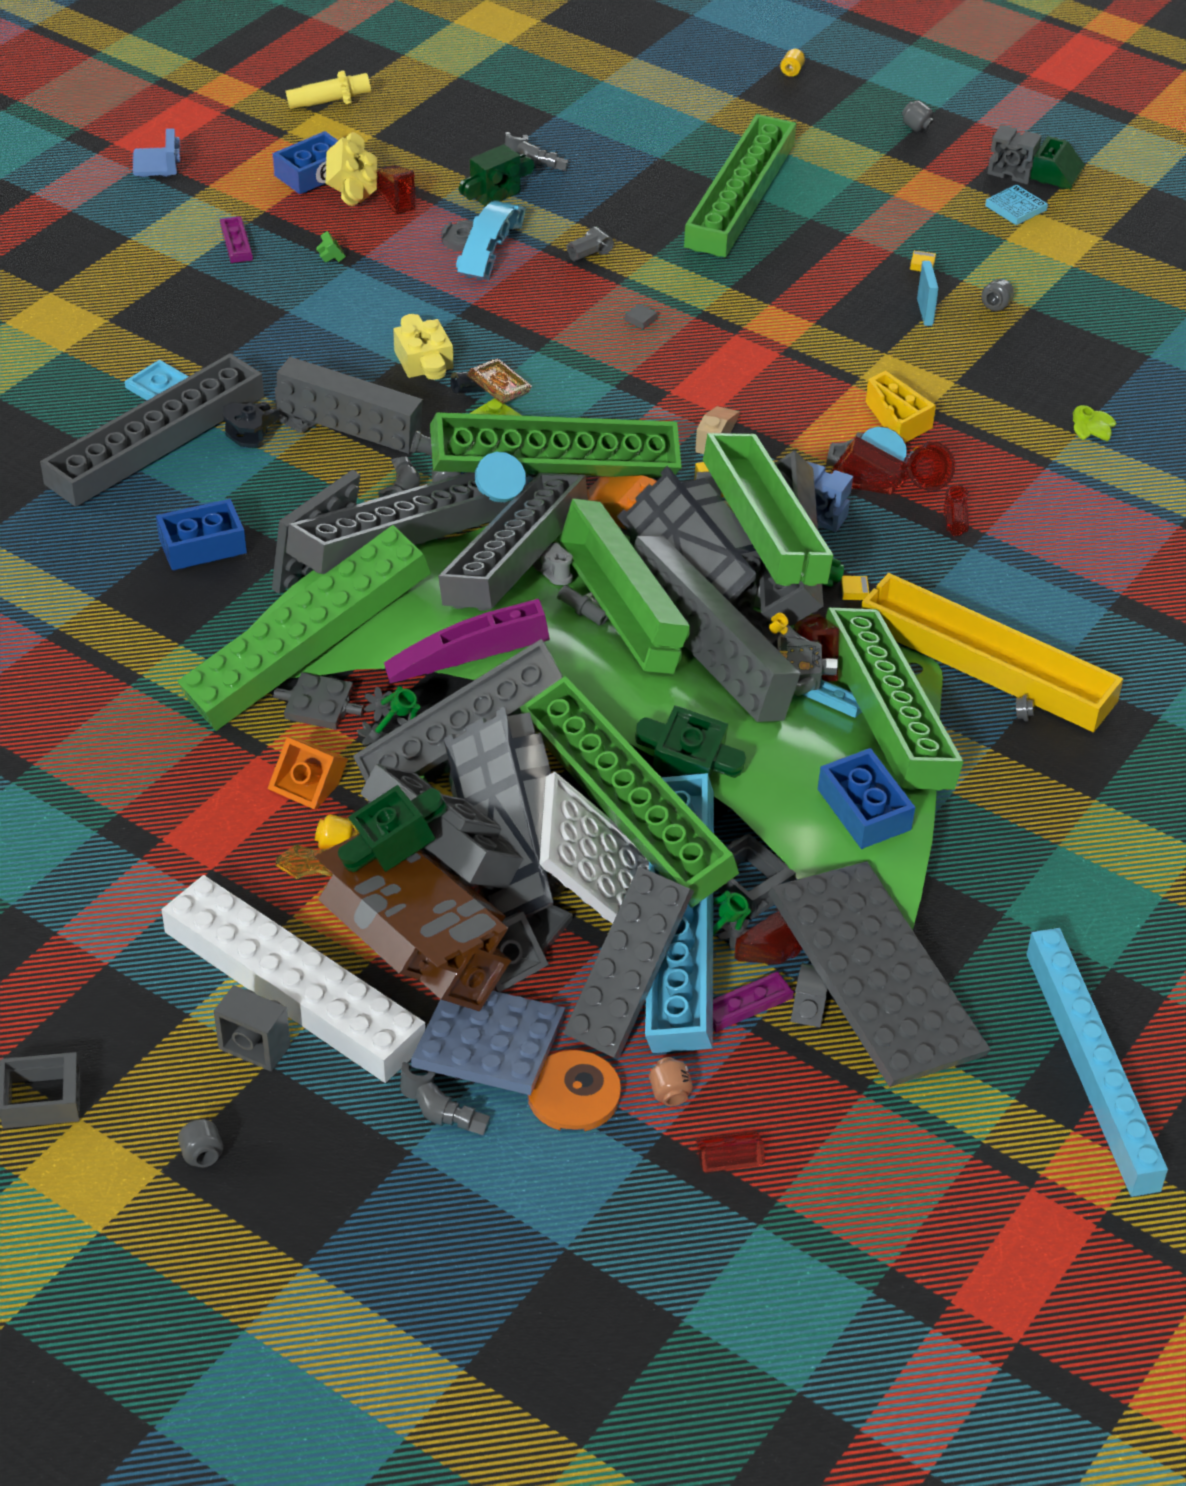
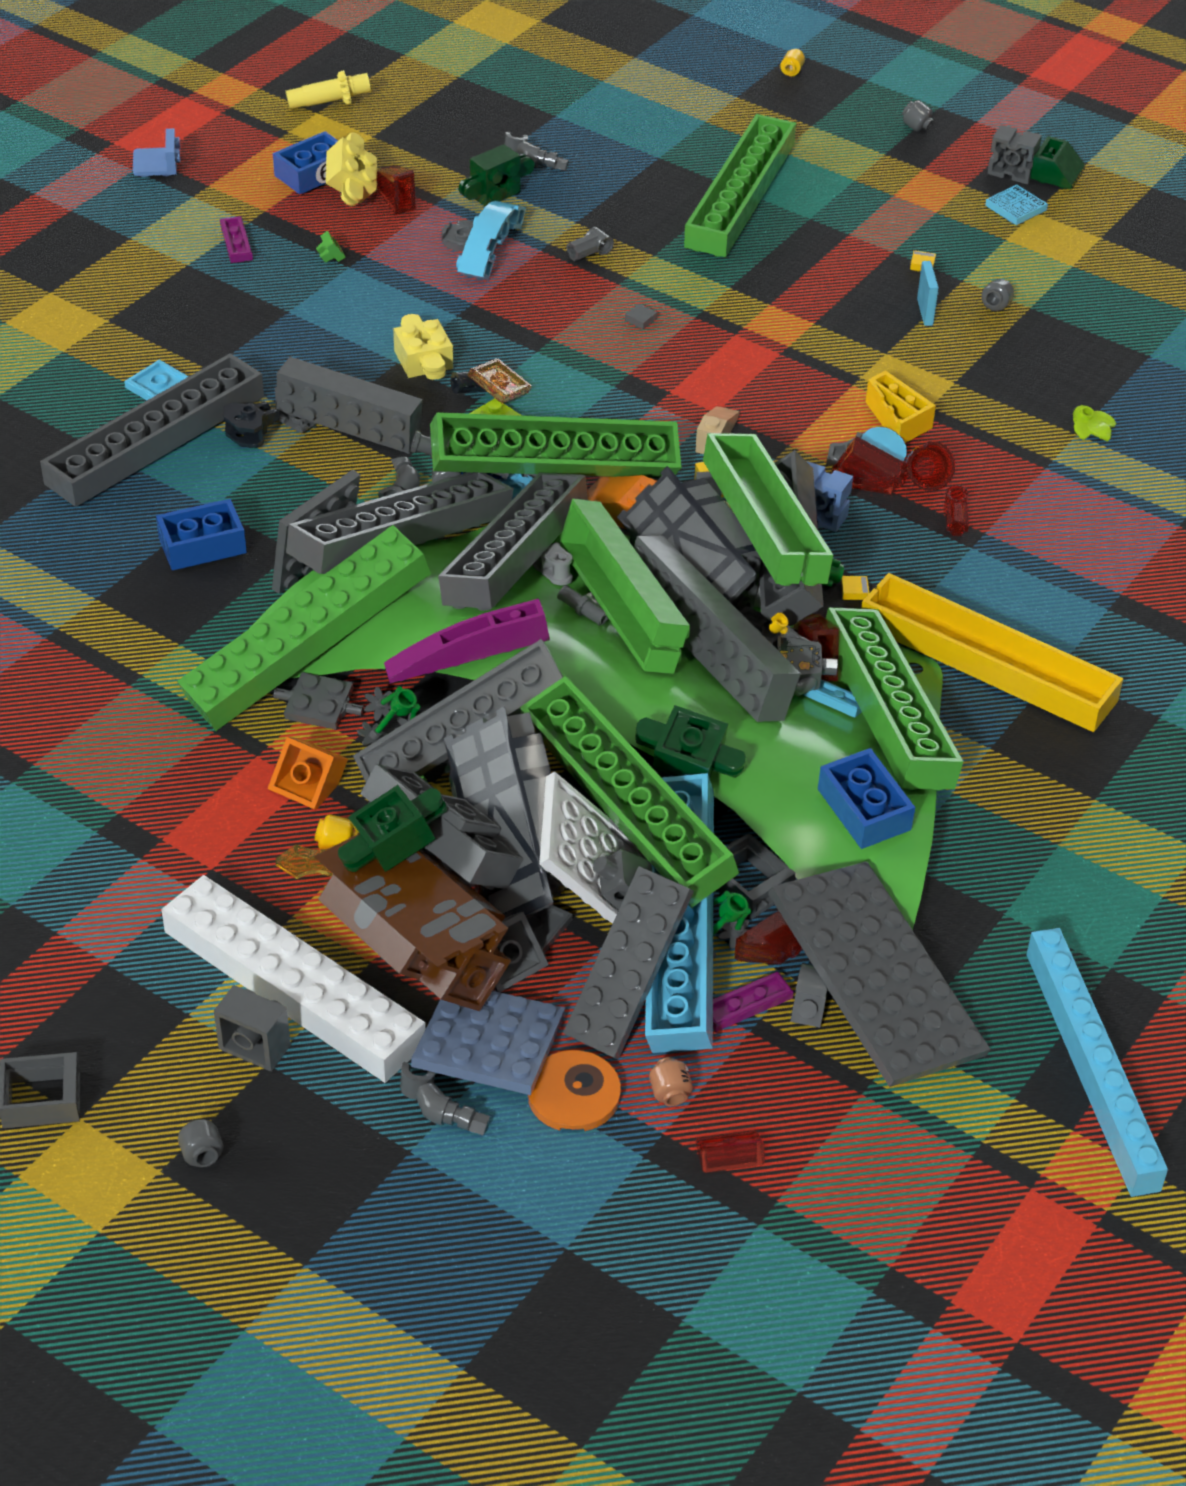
medium azure tile [475,452,526,502] -> none
dark grey plate [1016,694,1035,722] -> none
none -> dark grey torso [593,850,652,910]

